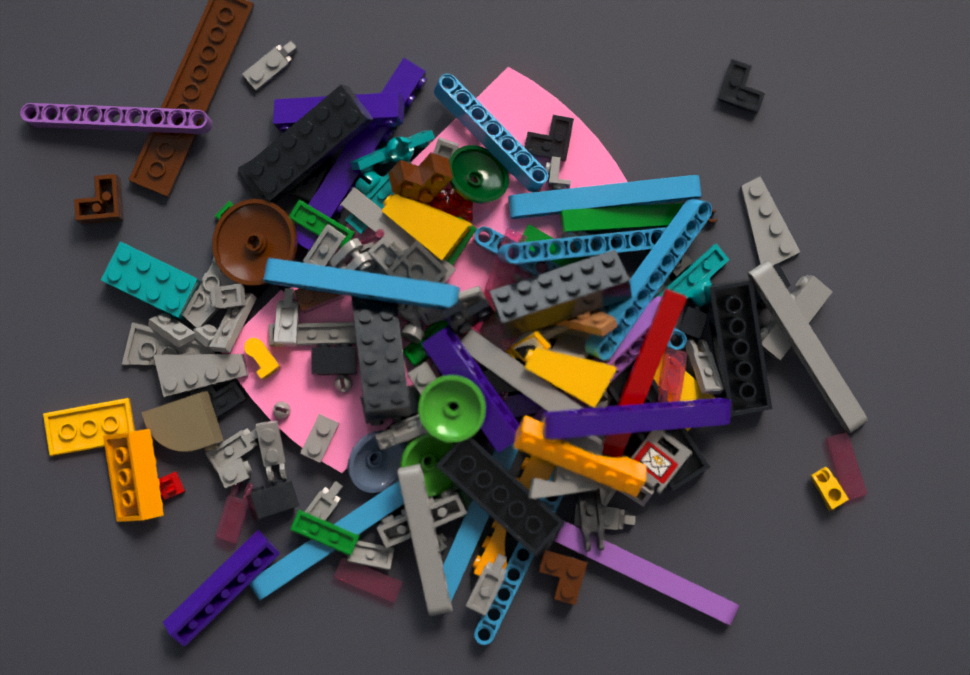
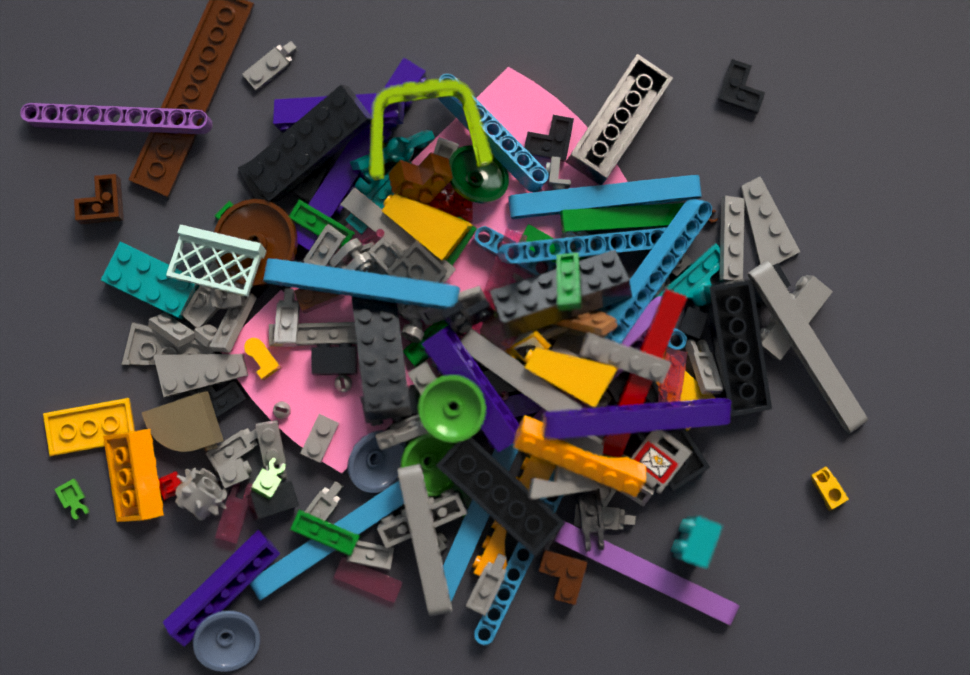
clear pink tile [825,432,867,500] -> none
none -> bright green plate [54,479,89,520]
none -> light aqua fence [166,225,266,297]
none -> light grey brick [175,468,227,520]
none -> sand blue dish [193,611,260,672]
none -> plate [251,458,286,500]
none -> lime windscreen [370,79,492,180]
none -> tile [556,253,581,311]
none -> brick [566,54,673,185]
none -> light grey plate [580,332,671,384]
none -> teal brick [670,516,723,569]
none -> light grey plate [720,196,744,282]

